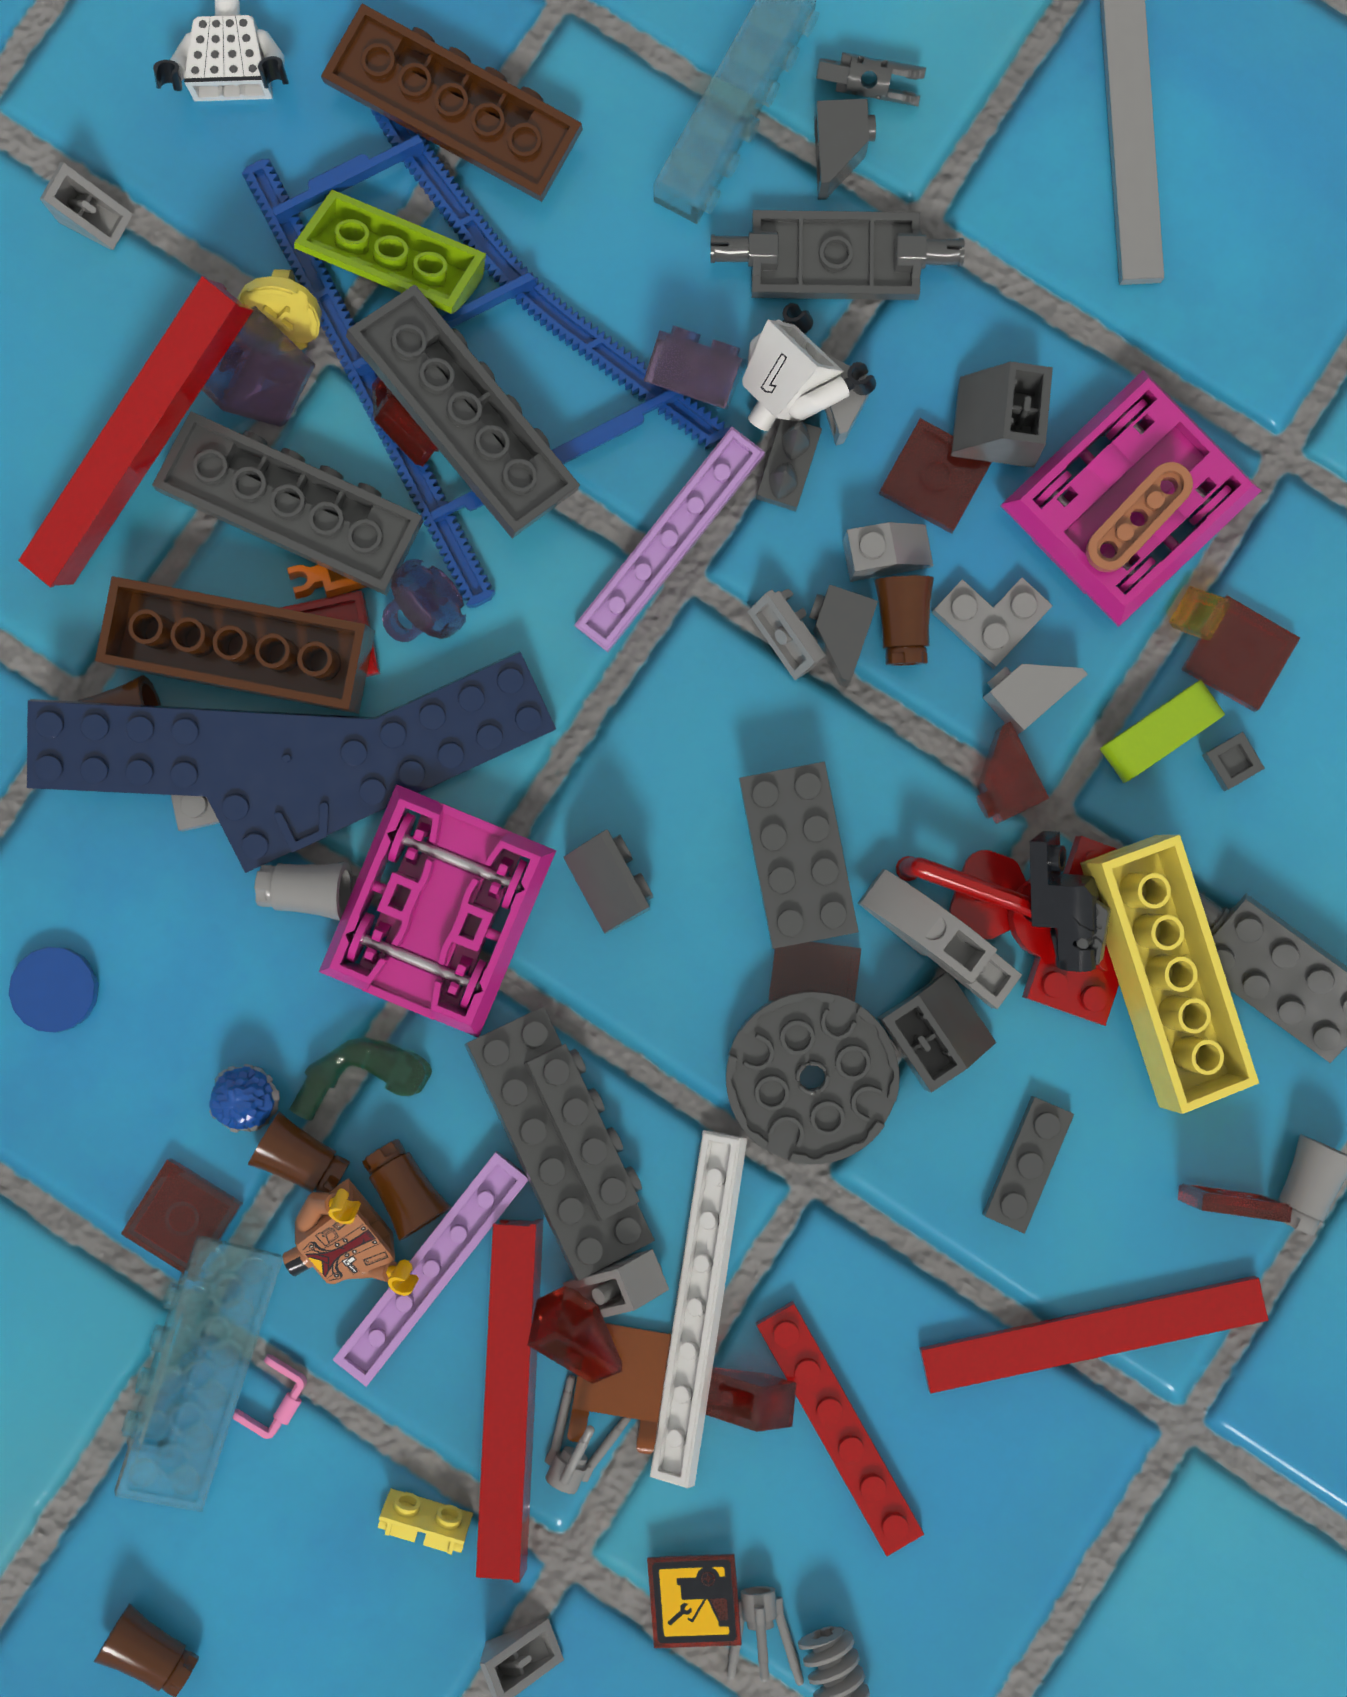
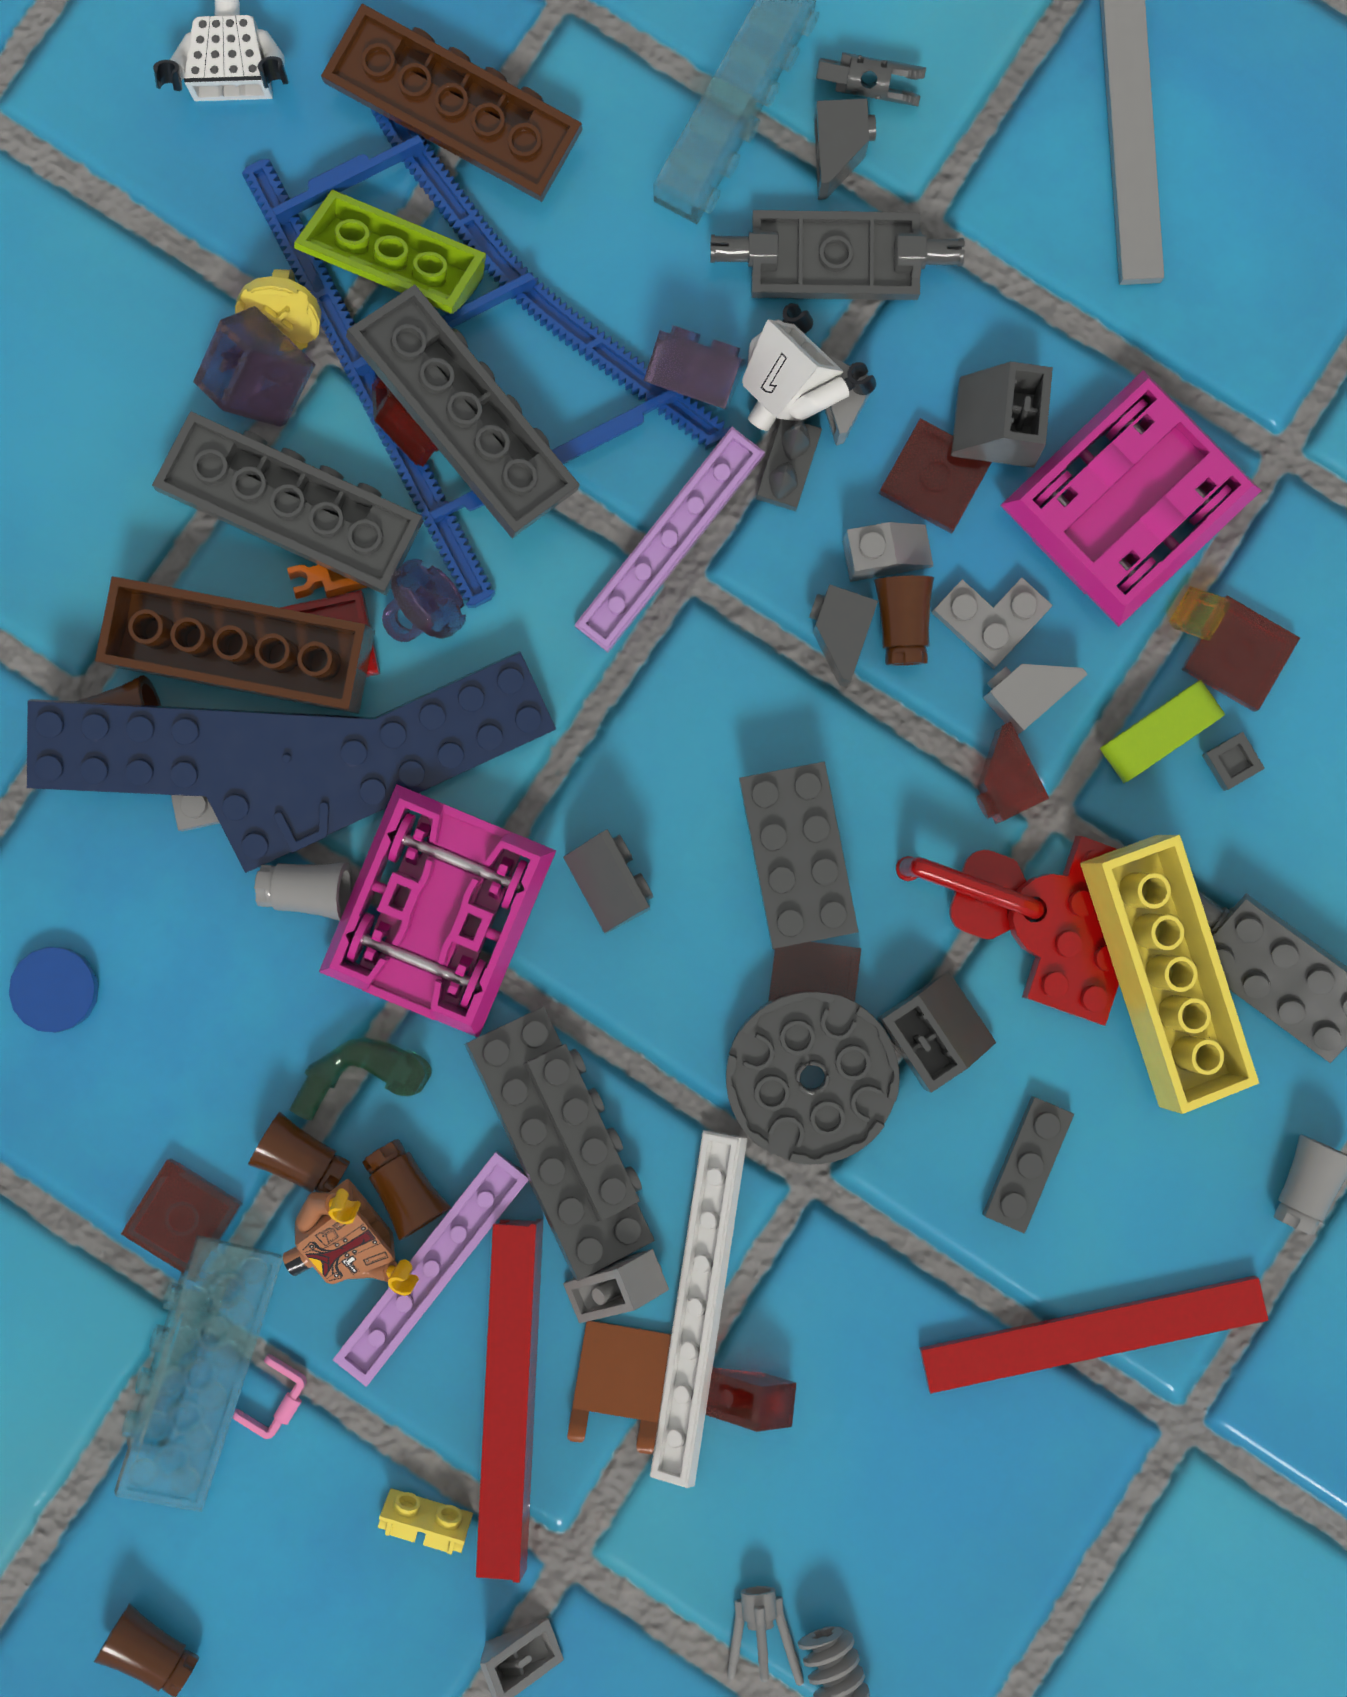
red tile [18,276,254,587] -> none
light grey slope [40,162,133,250] -> none
blue piece [209,1064,280,1133] -> none
clear red slope [527,1286,623,1384] -> none
light grey plant [545,1375,631,1494] -> none
piece [647,1554,742,1648] -> none
light grey plate [747,589,826,680] -> none
red plate [756,1301,924,1556] -> none
light grey slope [858,869,1022,1009] -> none
black plate [1029,831,1110,972] -> none
nougat plate [1086,462,1193,572] -> none
clear red tile [1178,1184,1292,1223] -> none

